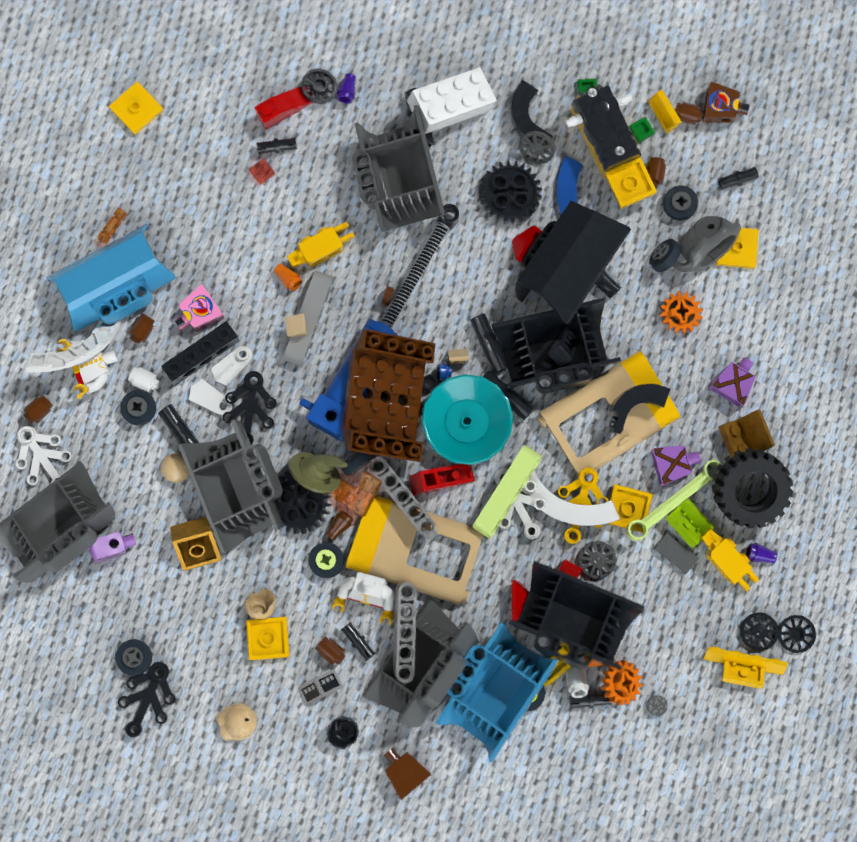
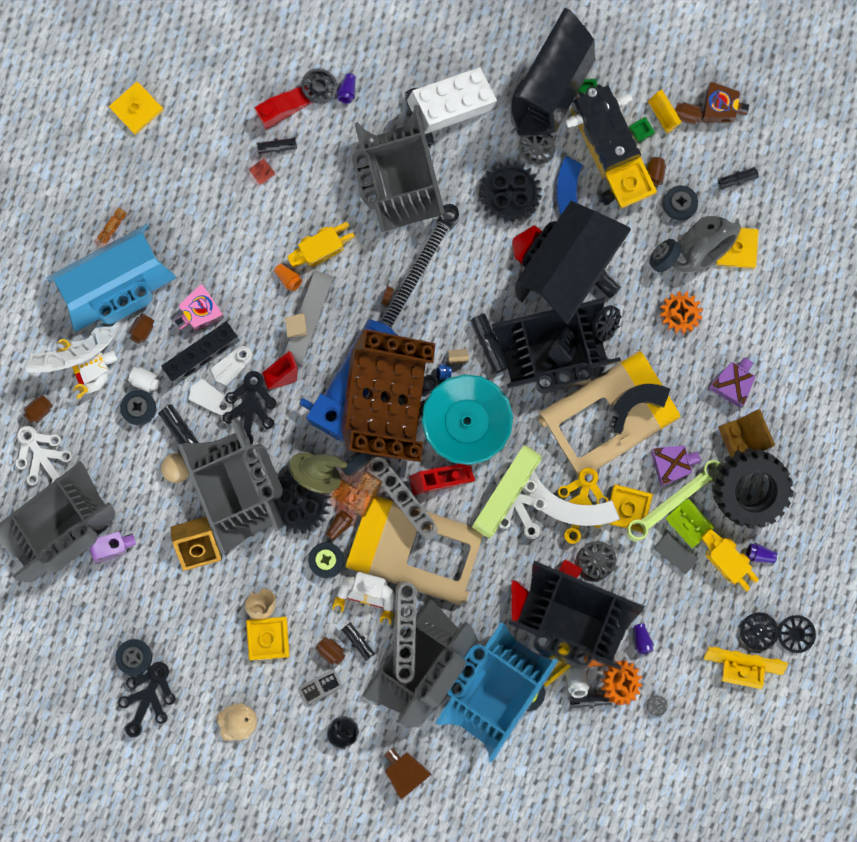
black axle [483,370,535,420] -> none
none -> red slope [262,351,298,390]
none -> black panel [515,8,596,136]
none -> black wheel [592,305,622,341]
none -> black plate [599,189,615,206]
none -> dark purple cone [633,623,654,655]

